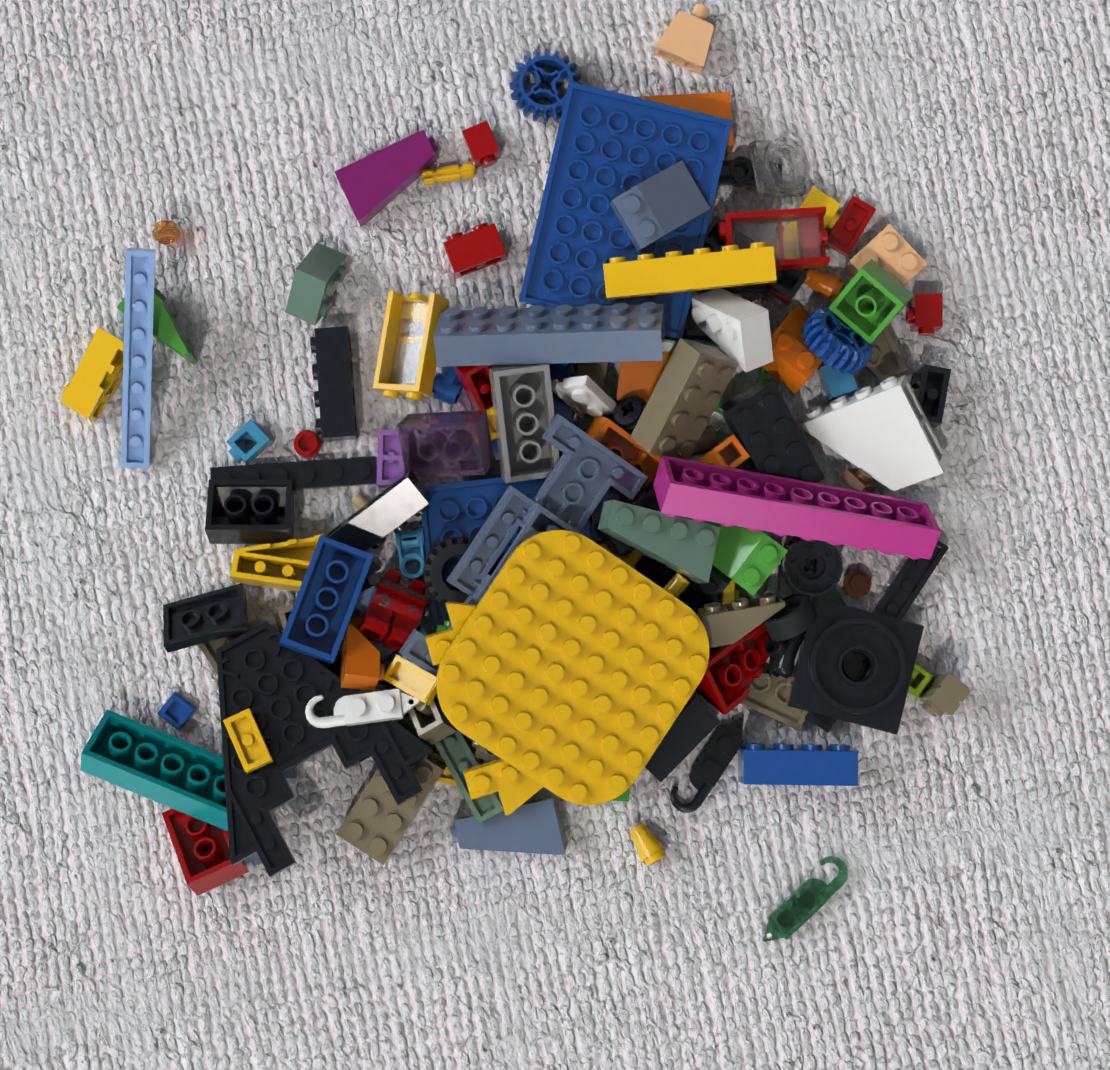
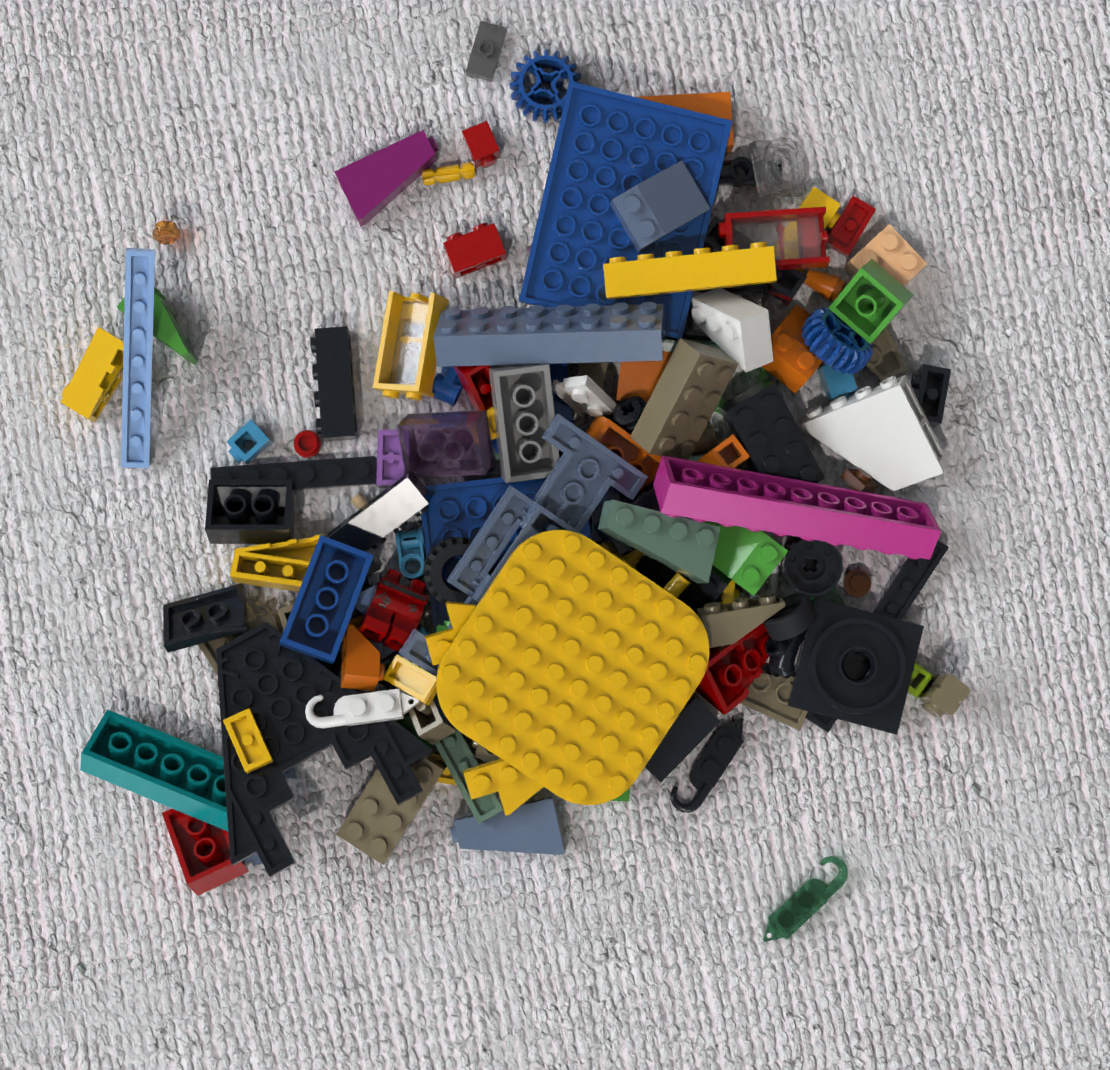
blue tile [157,692,198,731] -> none
sand green brick [285,242,348,325] -> none
yellow cone [629,823,666,867] -> none
light nougat torso [654,3,714,75] -> none
blue brick [738,743,858,786] -> none
red brick [905,294,943,336] -> none
none -> flat silver plate [466,21,507,82]

